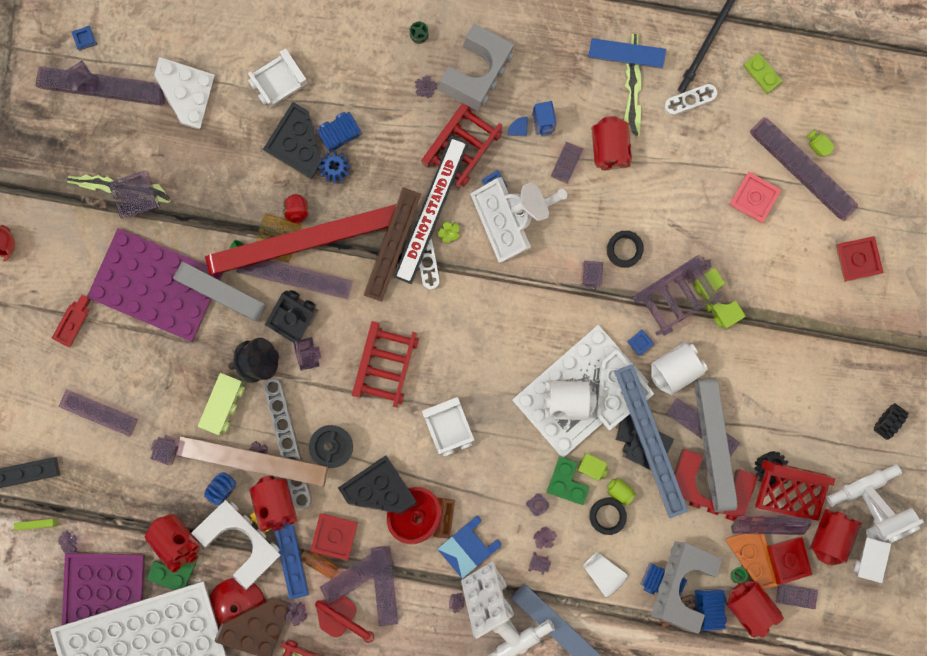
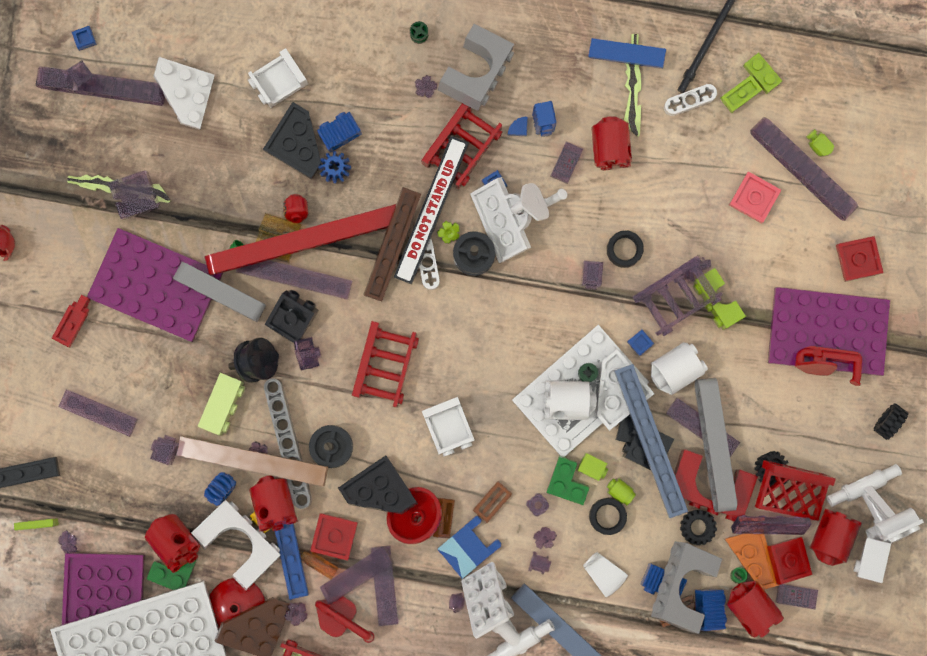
none -> black wheel [453,231,495,276]
none -> dark orange tile [473,481,512,523]
none -> dark green wheel [578,363,598,382]
none -> black tyre [680,510,717,545]
none -> lime plate [720,75,763,113]
none -> magenta plate [768,287,890,376]
none -> red piece [795,346,862,386]

